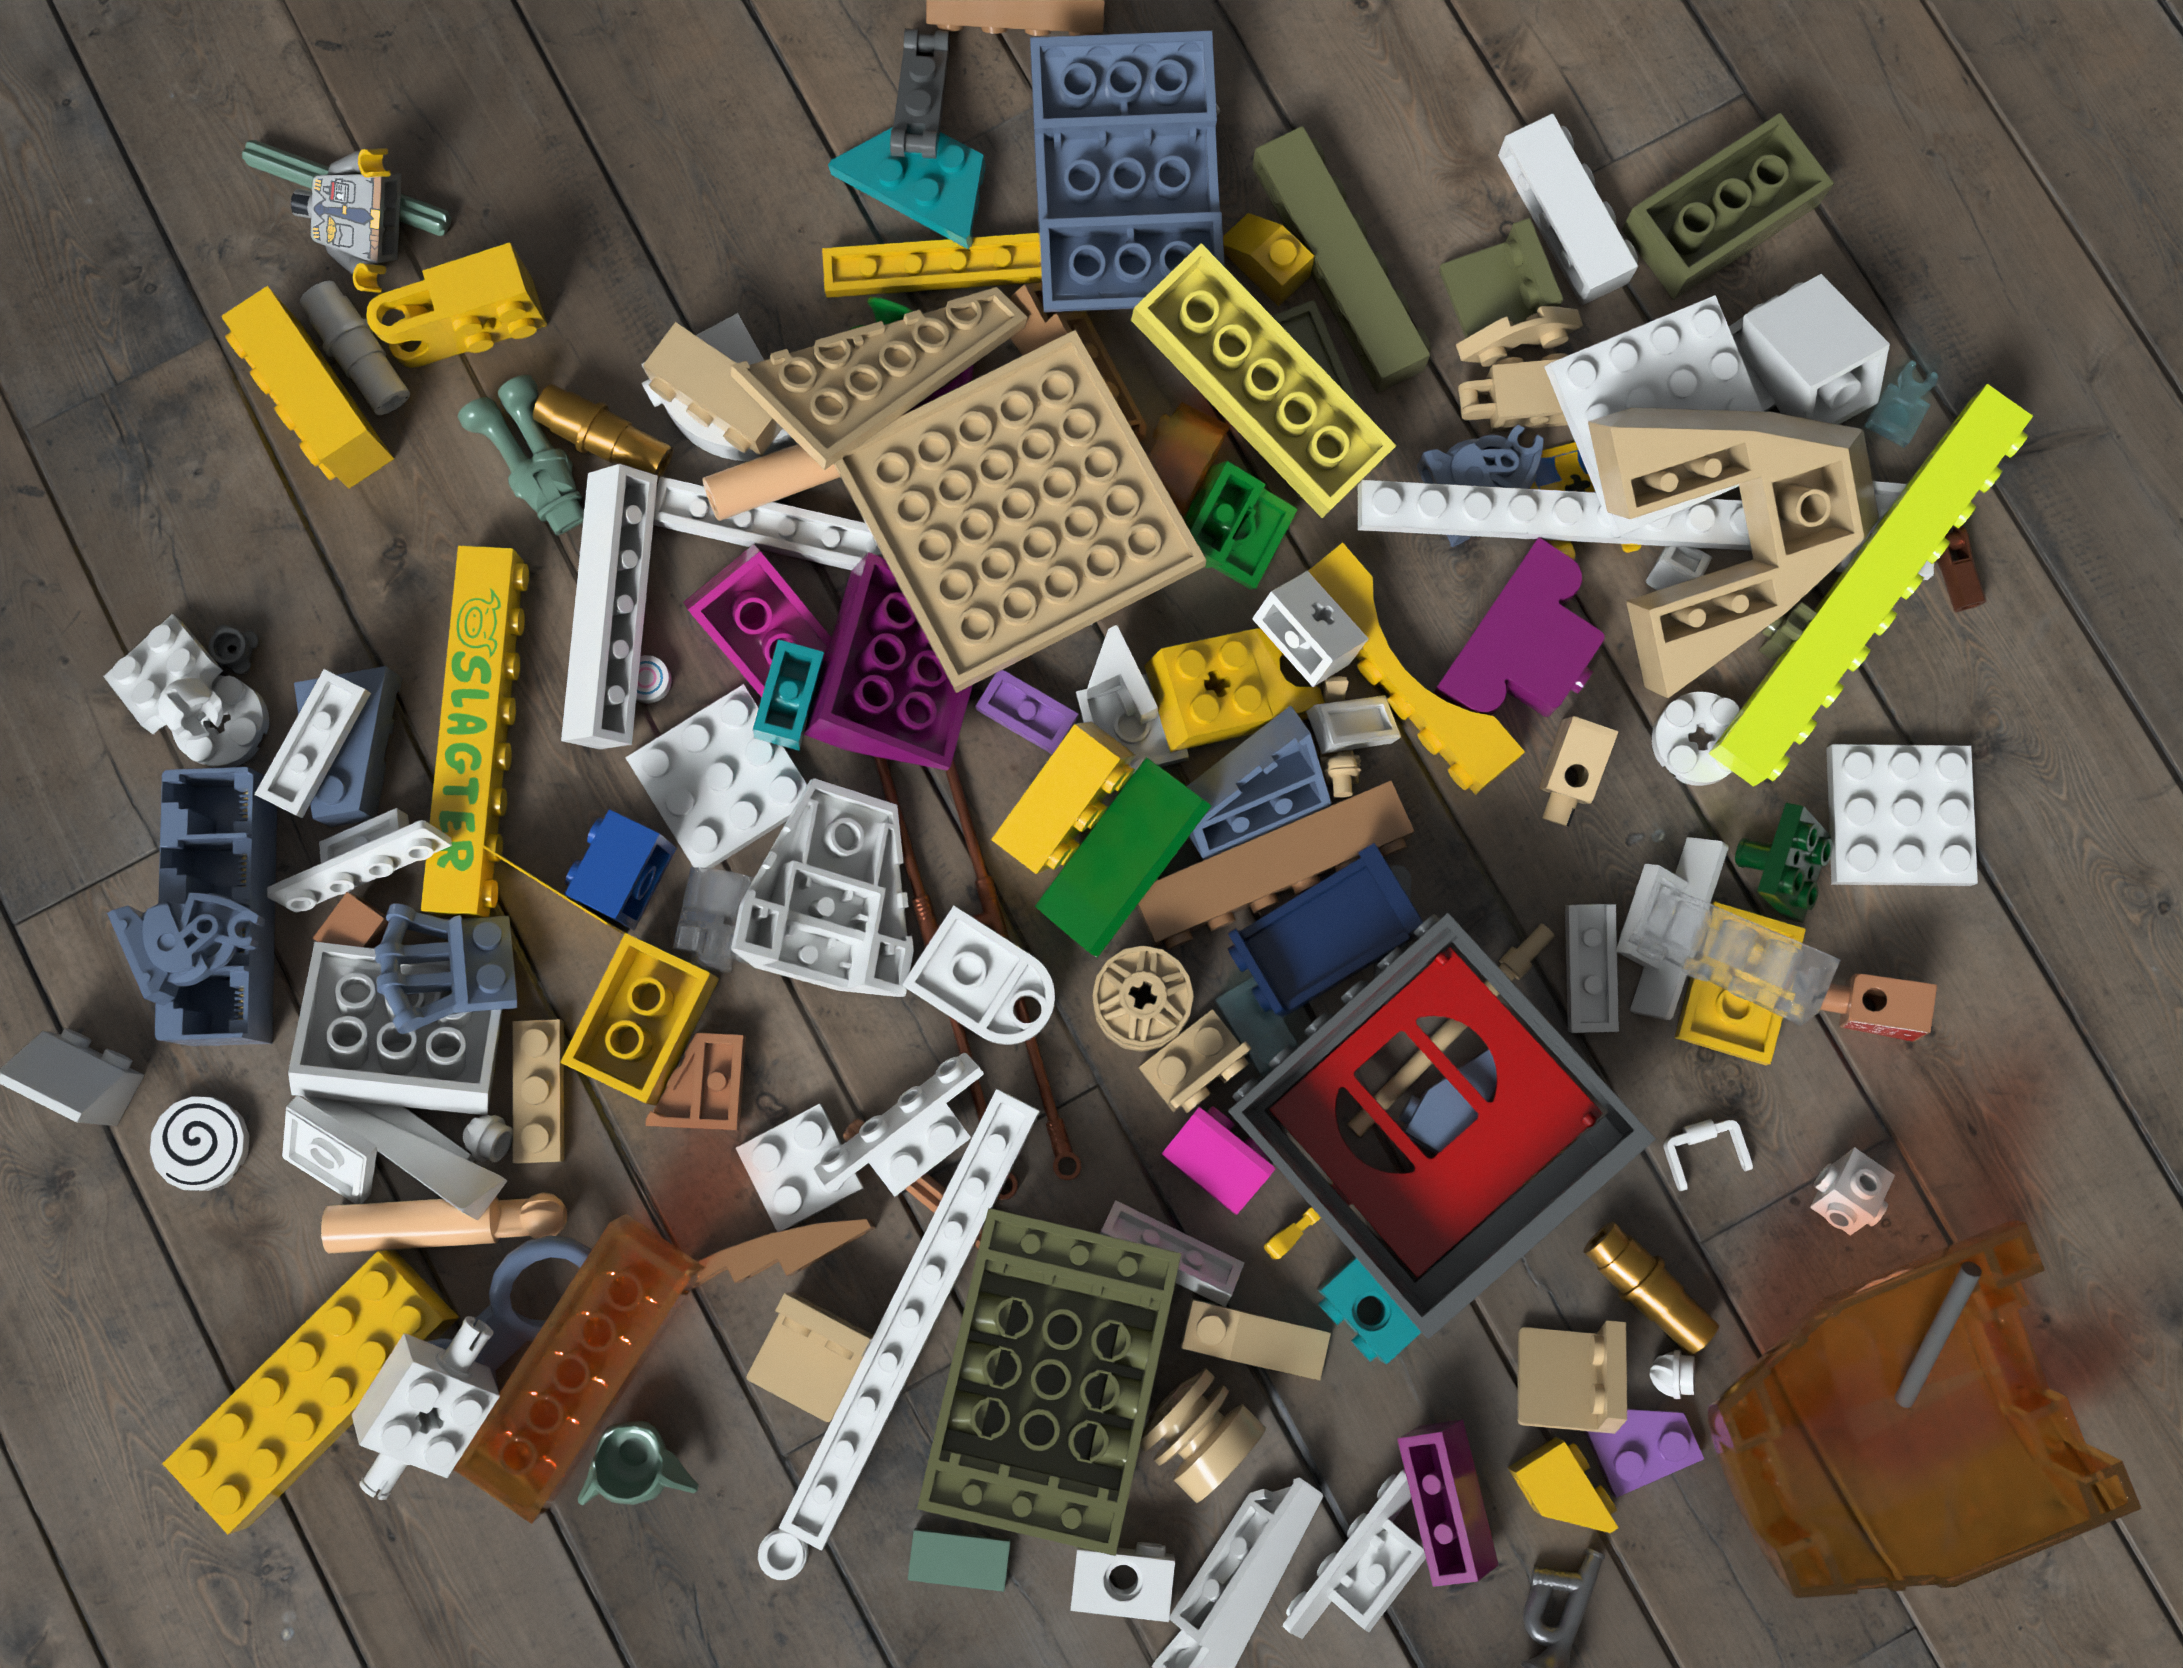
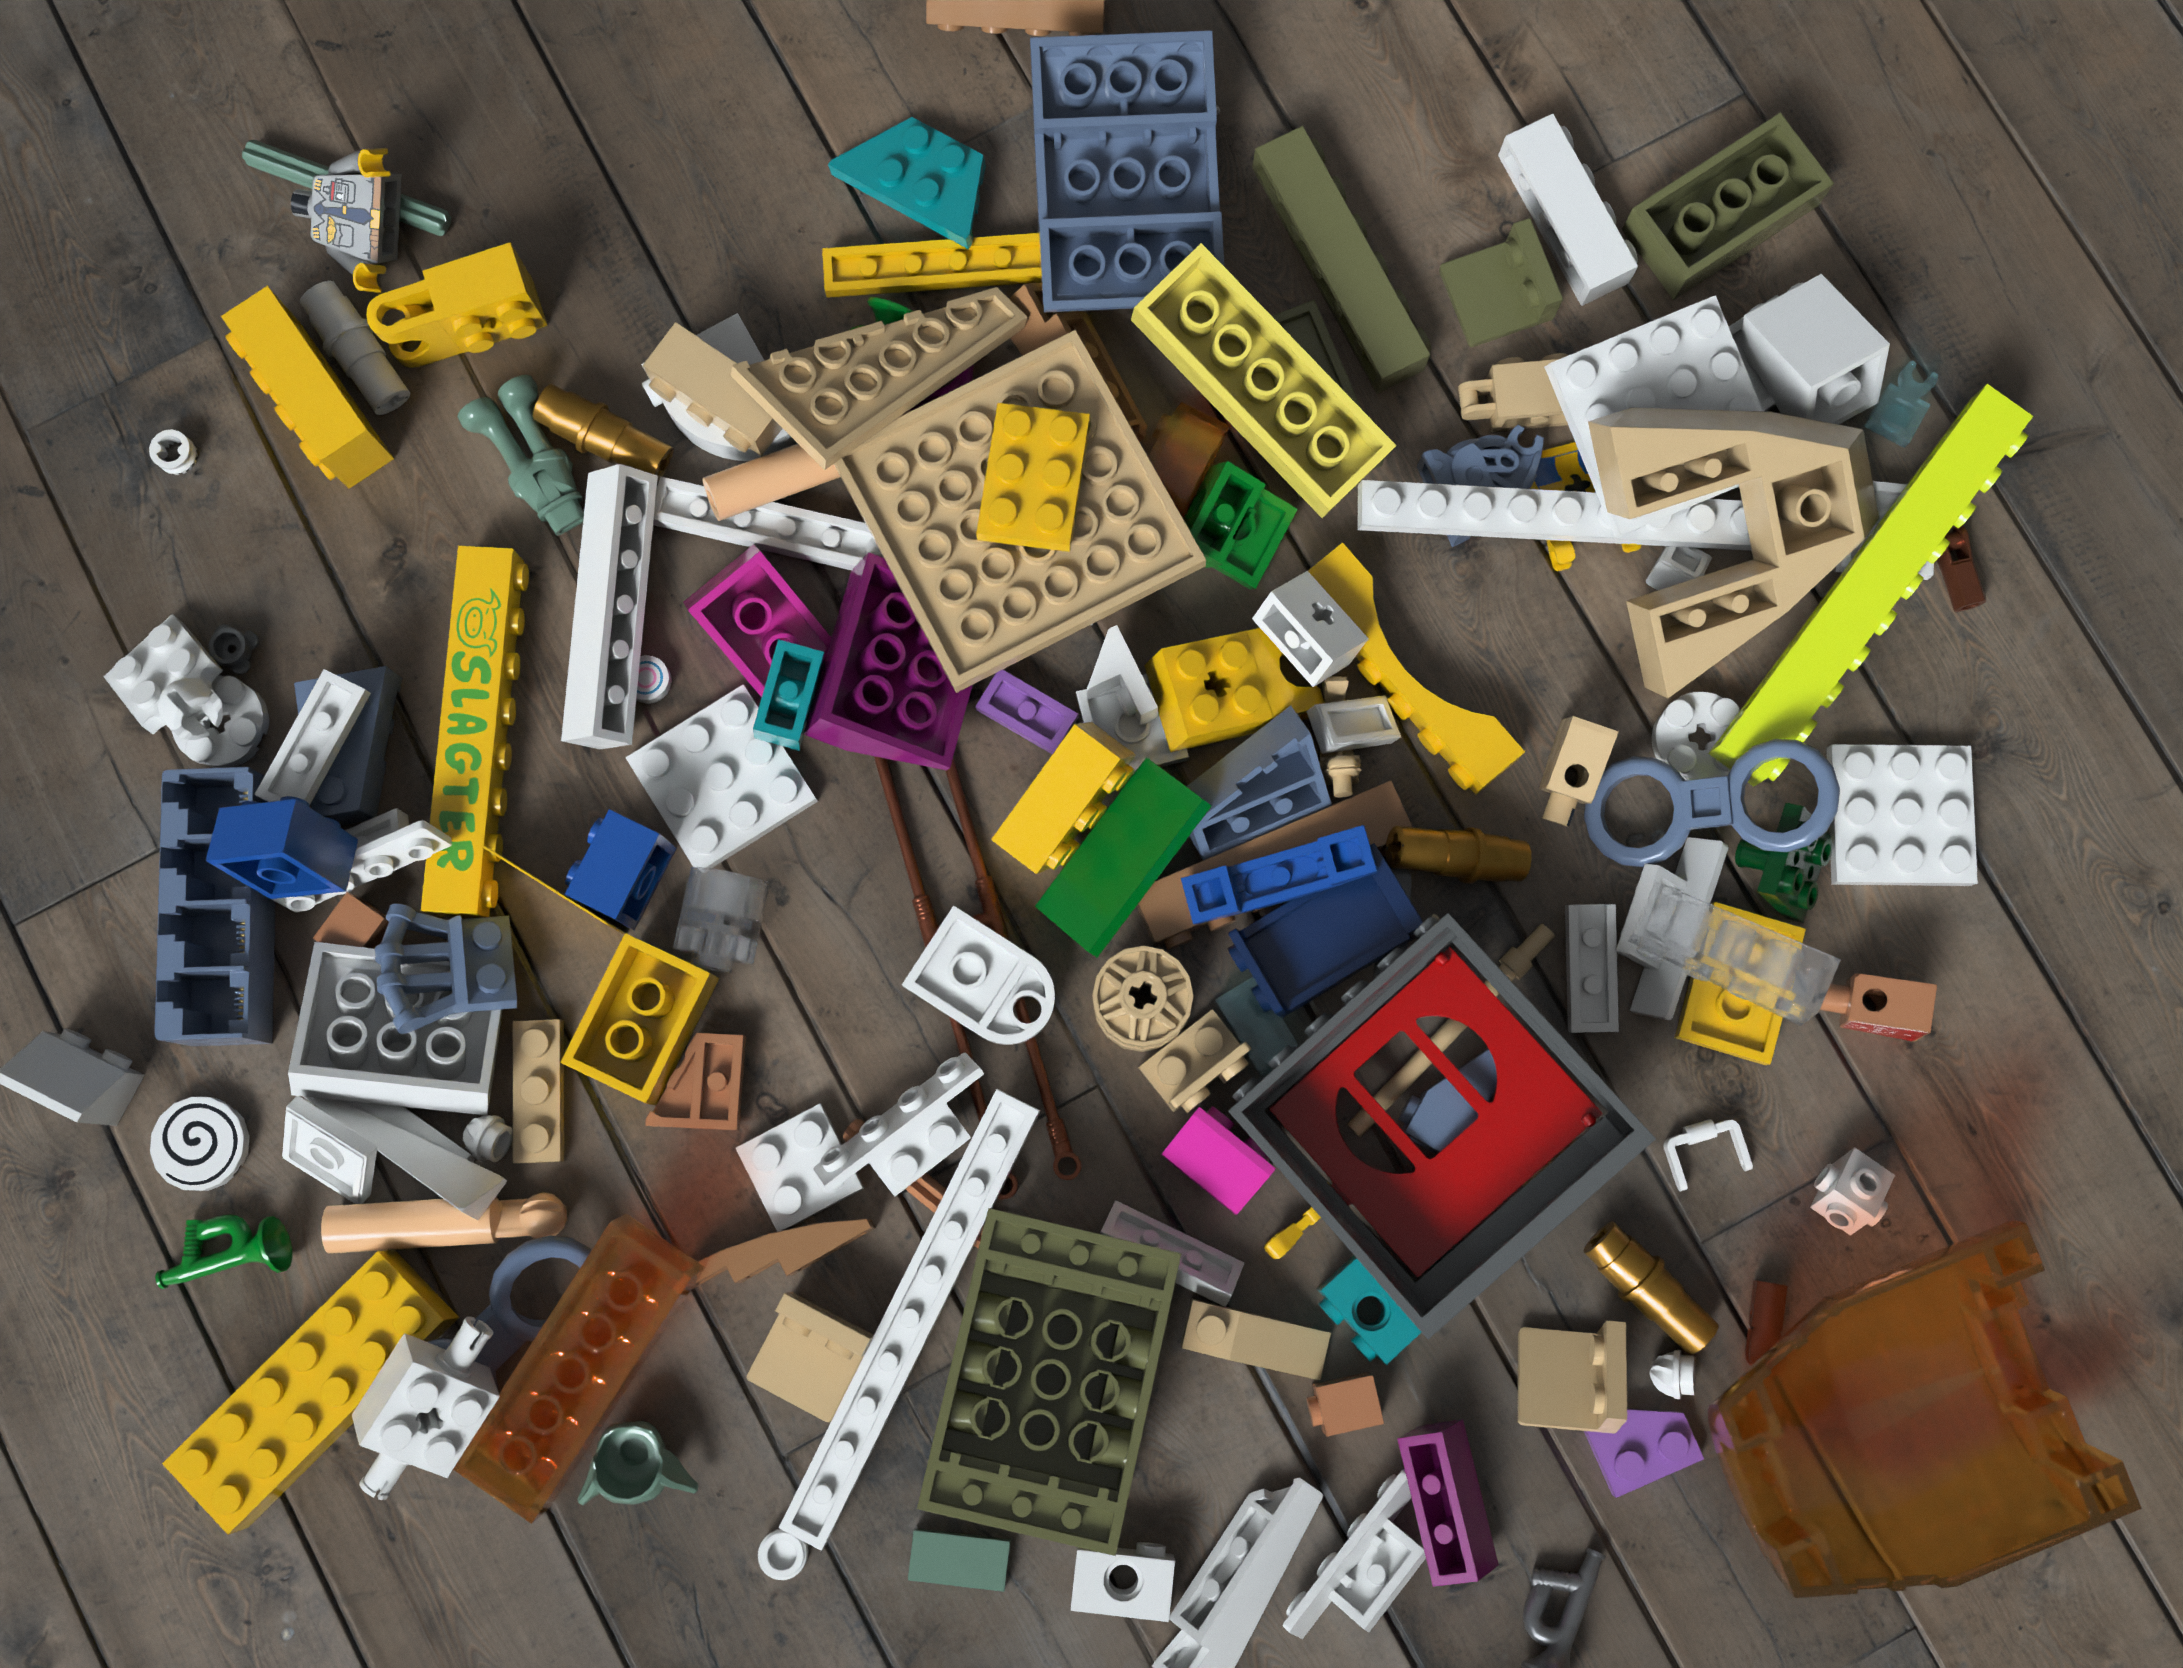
sand blue piece [107,893,265,1006] -> none
white wedge [731,778,914,997] -> none
dark grey plate [890,28,950,159] -> none
tan wheel [1140,1368,1266,1503] -> none
yellow slope [1223,213,1314,306] -> none
magenta brick [1433,537,1605,717] -> none
tan plate [1456,306,1583,367] -> none
yellow slope [1508,1437,1619,1533] -> none
olive plate [1758,602,1817,661] -> none
dark grey bar [1894,1261,1982,1408] -> none
none -> white bush [149,429,198,475]
none -> green piece [155,1214,293,1289]
none -> blue brick [206,796,358,899]
none -> yellow plate [976,403,1090,552]
none -> blue slope [1181,825,1378,925]
none -> nougat brick [1306,1372,1384,1436]
none -> pearl gold piece [1385,826,1532,884]
none -> sand blue bar [1584,739,1840,867]
none -> copper bar [1744,1280,1788,1371]

